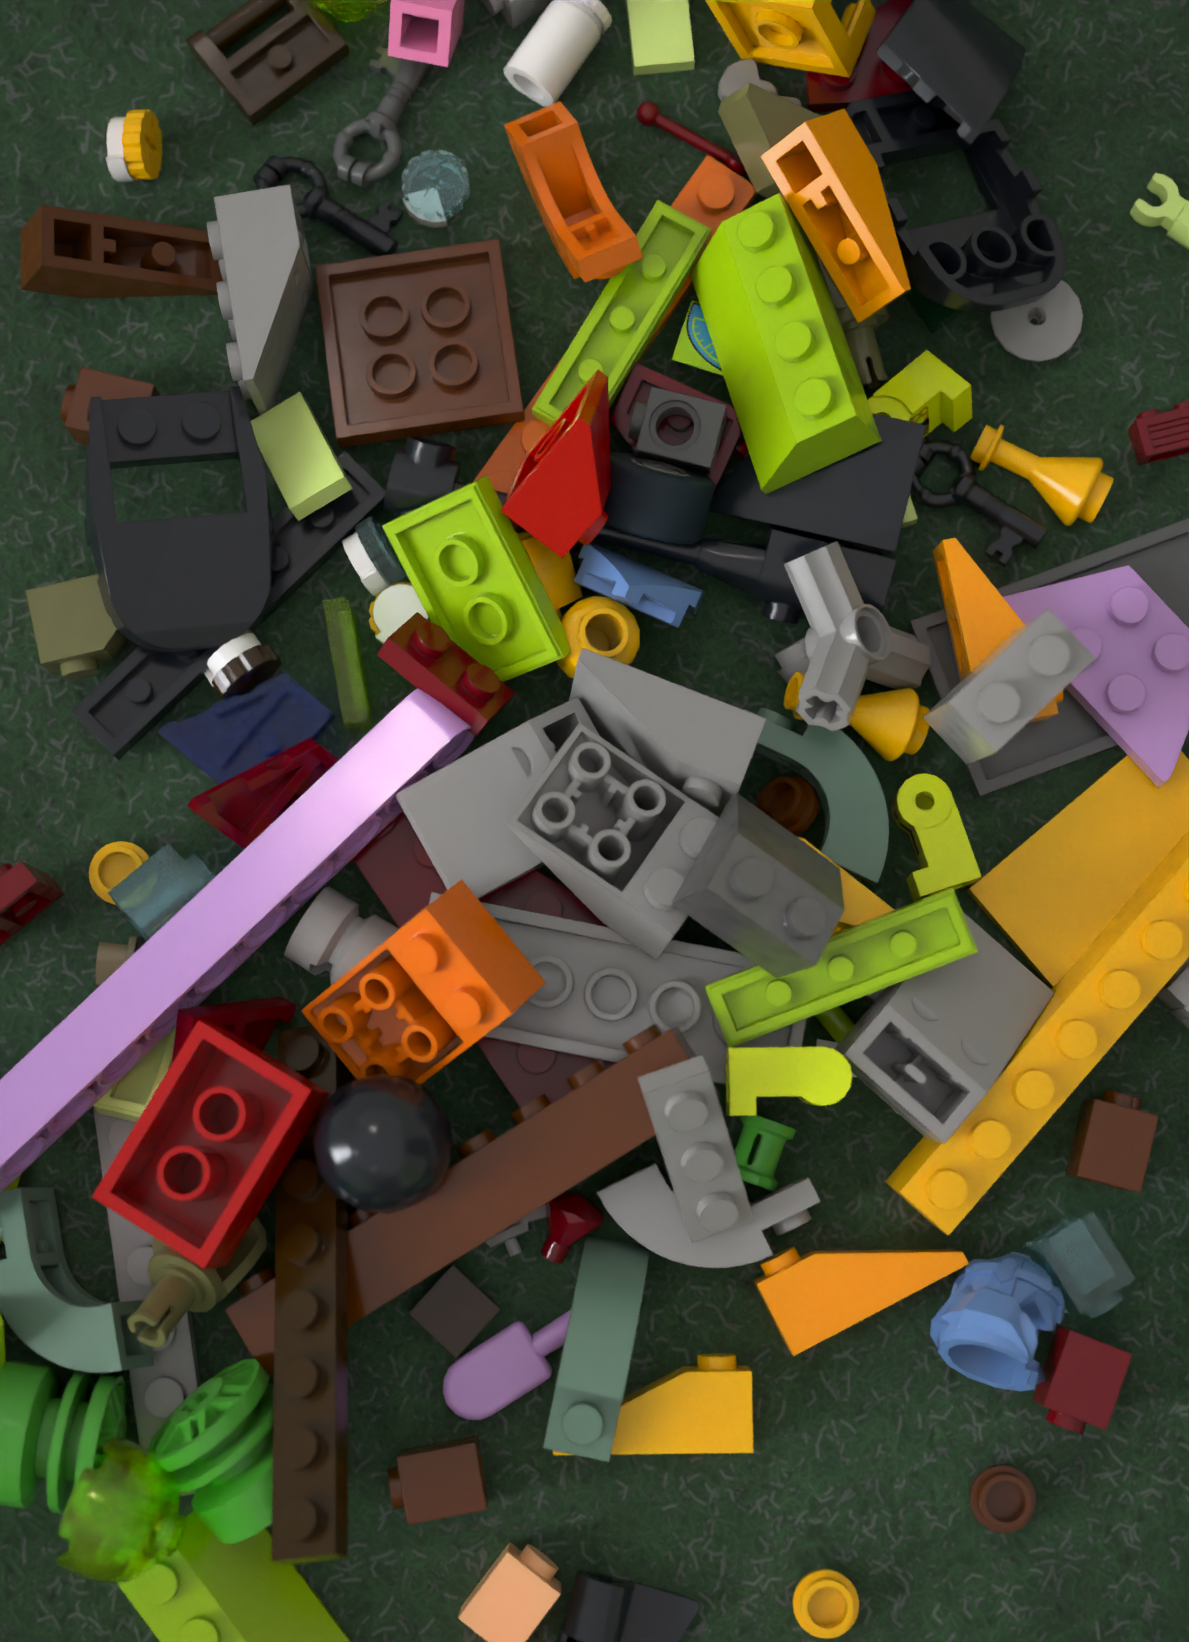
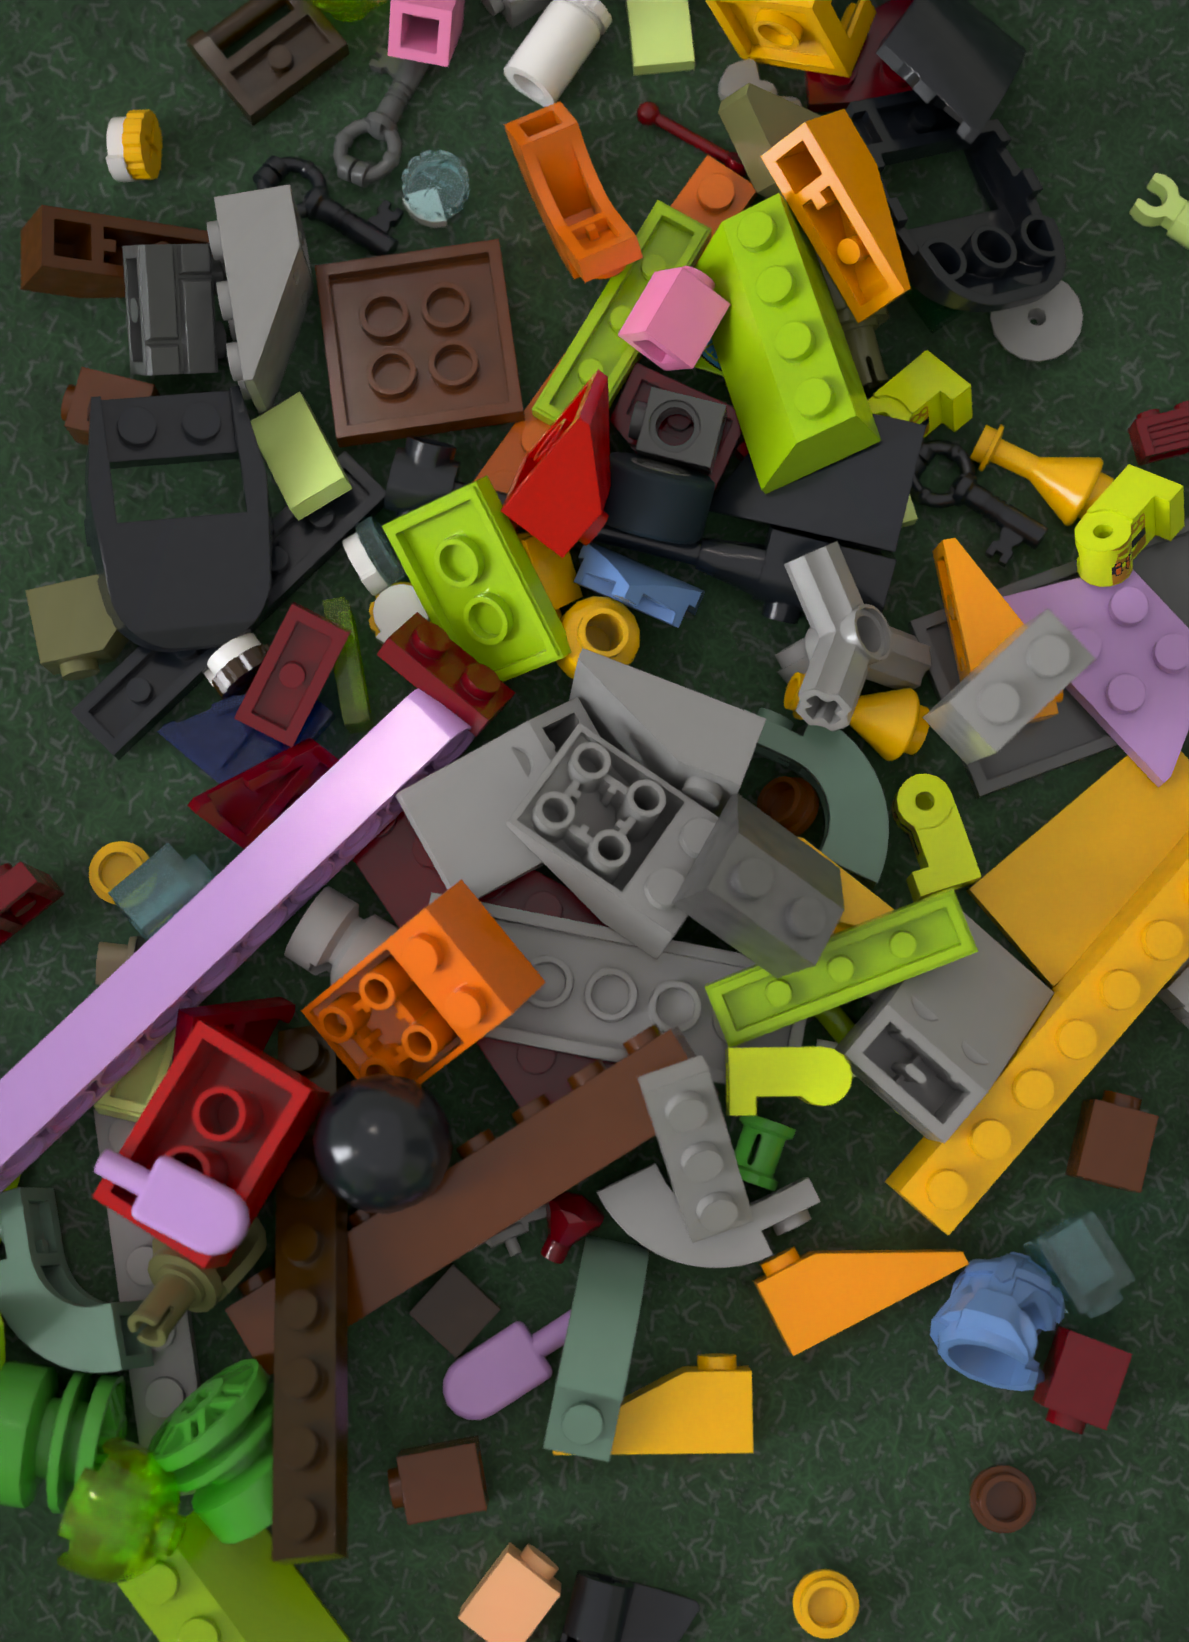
none -> lavender piece [94,1149,250,1255]
none -> dark grey brick [122,244,227,375]
none -> dark red plate [234,602,352,748]
none -> bright pink brick [618,266,731,371]
none -> neon yellow leg [1075,464,1185,587]

